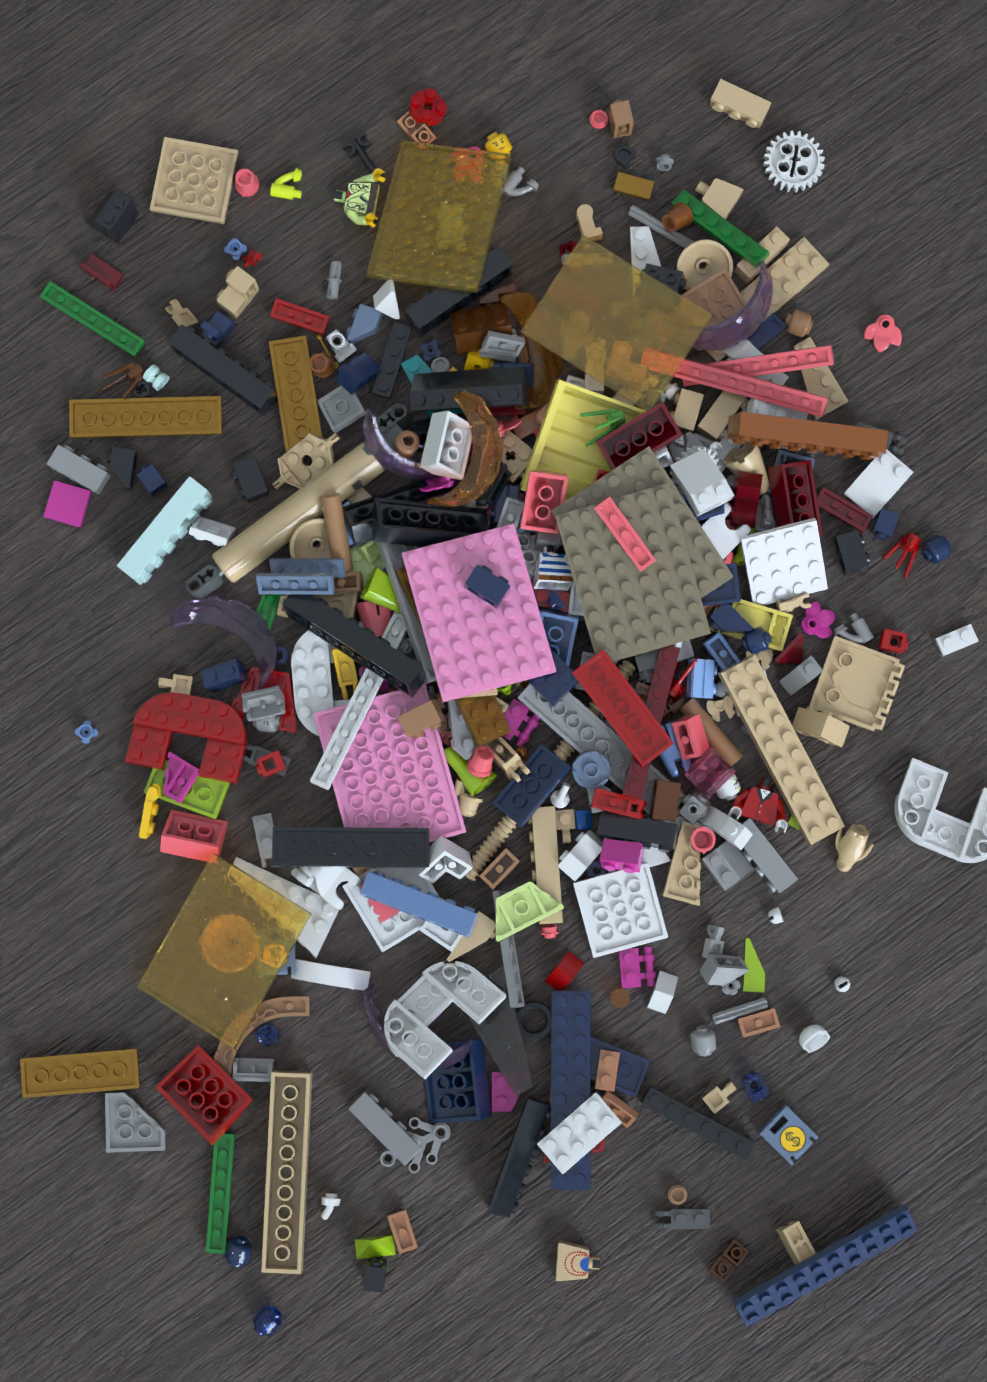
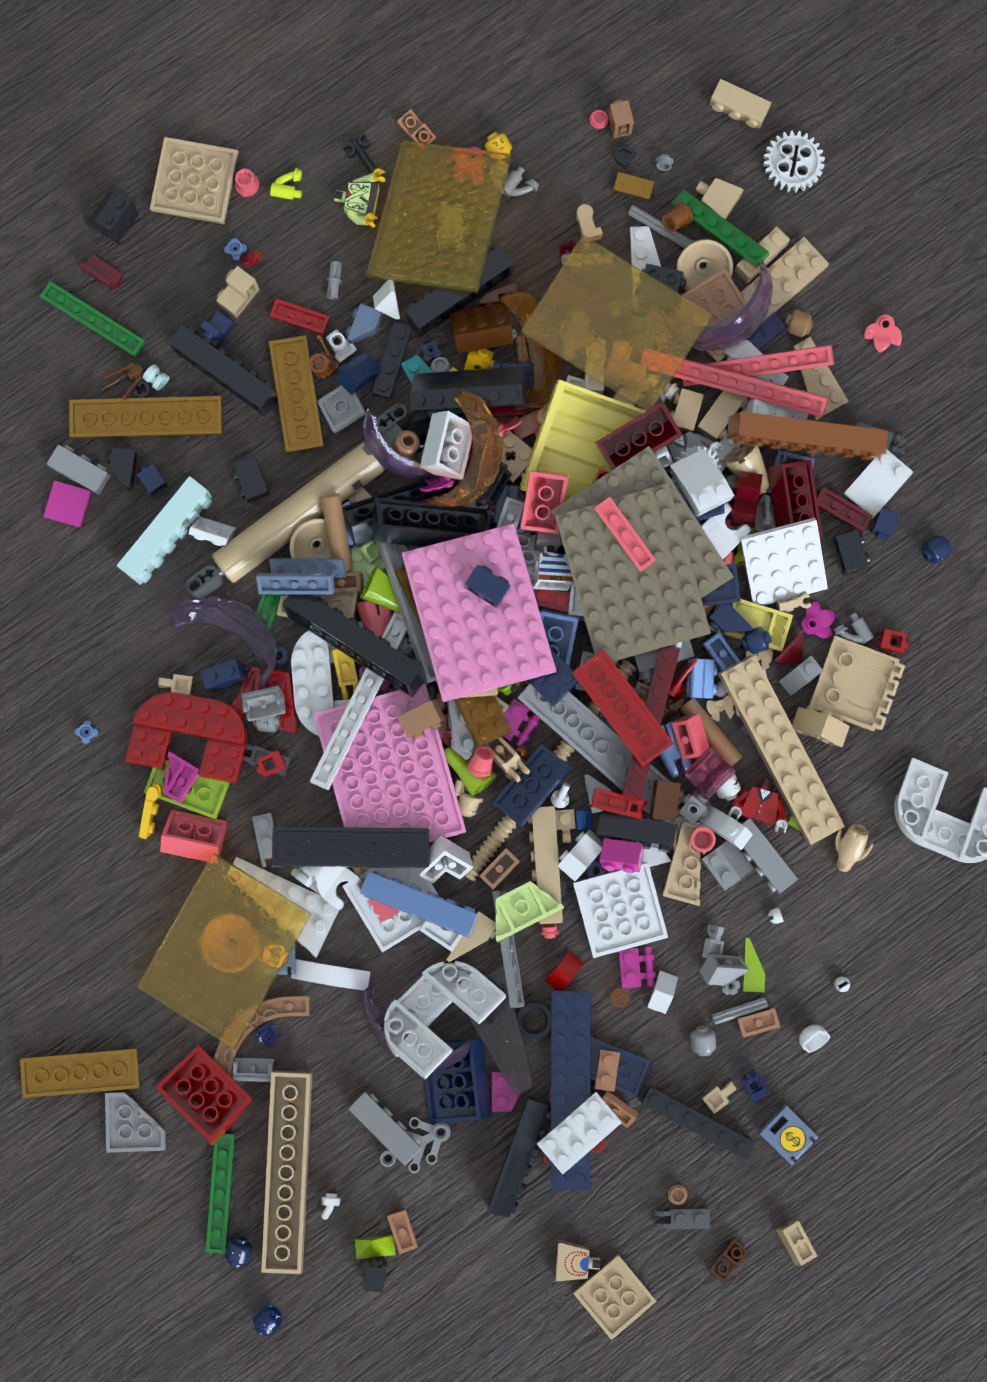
tan plate [165,299,199,328] -> none
tan plate [272,432,340,489] -> none
red plate [409,88,447,126] -> none
light grey plate [479,331,525,363] -> none
clear blue plate [547,590,566,611] -> none
sand blue tile [572,750,611,789] -> none
bright green plant [580,408,626,447] -> none
dark blue plate [732,1204,917,1327] -> none
red plant [883,533,921,578] -> none
white plate [934,624,978,657] -> none
none -> tan plate [573,1254,657,1340]

